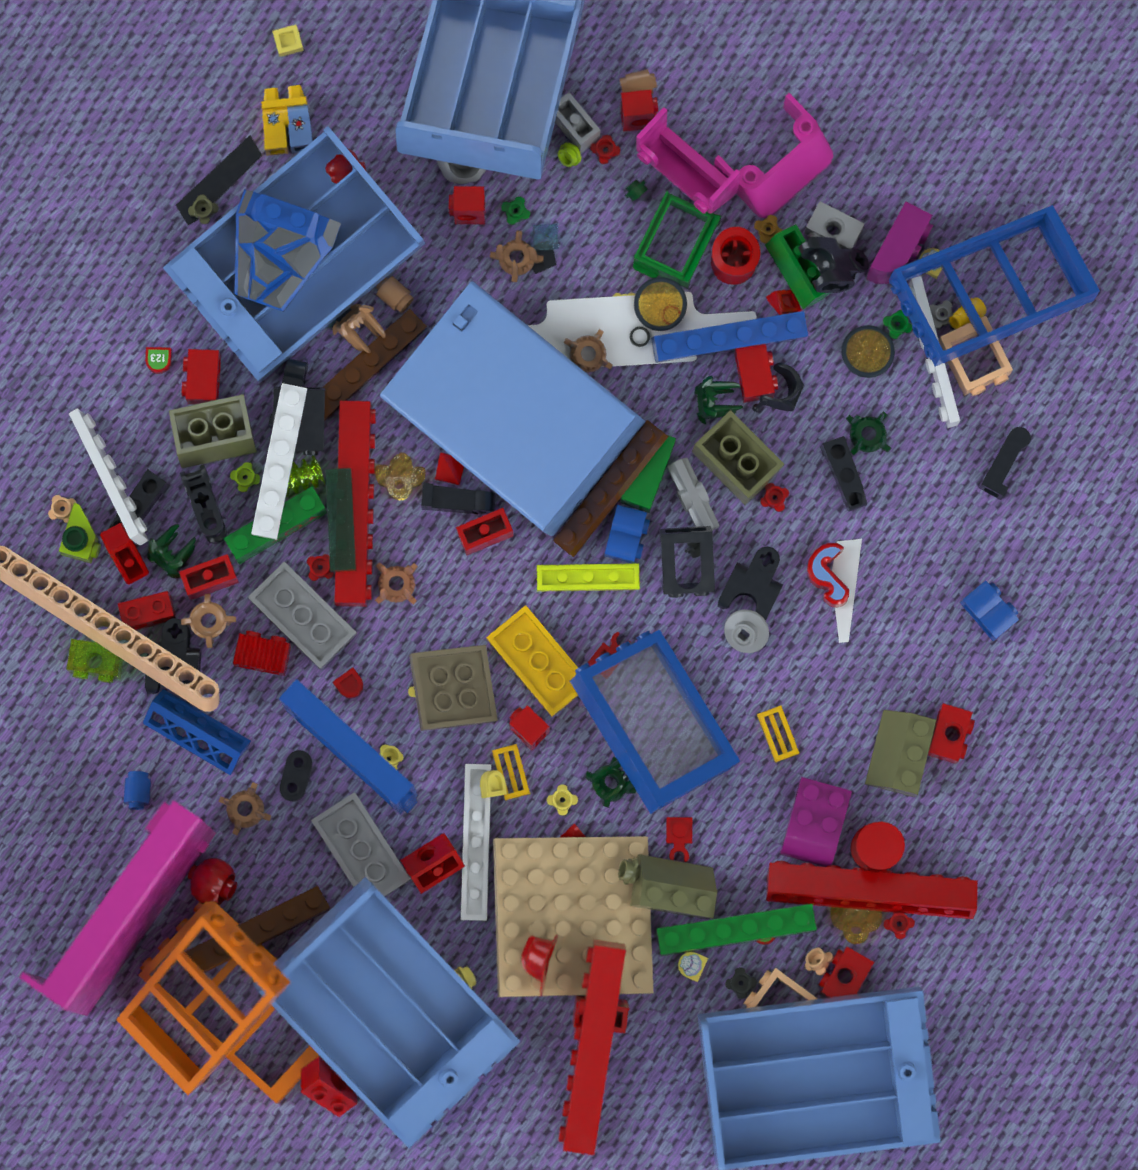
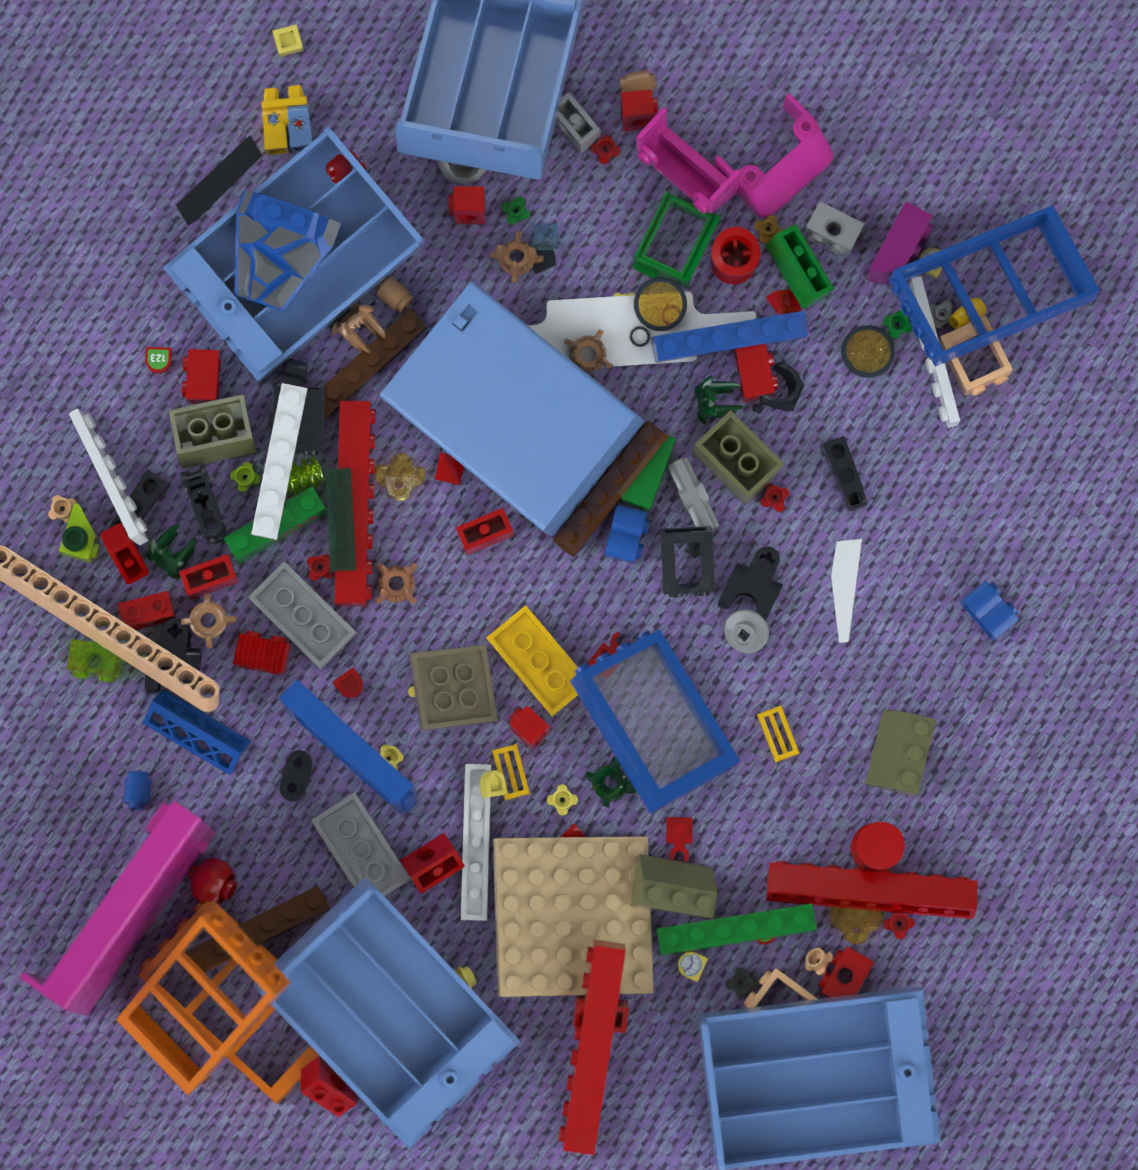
olive plate [188,195,219,225] -> none
medium nougat piece [218,782,271,835] -> none
black leg [421,482,496,514] -> none
red piece [521,935,558,997] -> none
neon yellow tile [537,563,640,592] -> none
lime plate [557,142,581,167] -> none
olive plate [618,858,640,885] -> none
dark green plate [624,179,648,201] -> none
magenta brick [780,777,852,867] -> none
black piece [798,237,869,293] -> none
red animal [806,543,850,608] -> none
dark green piece [846,411,891,455] -> none
red brick [928,703,975,764] -> none
black leg [979,427,1031,500] -> none

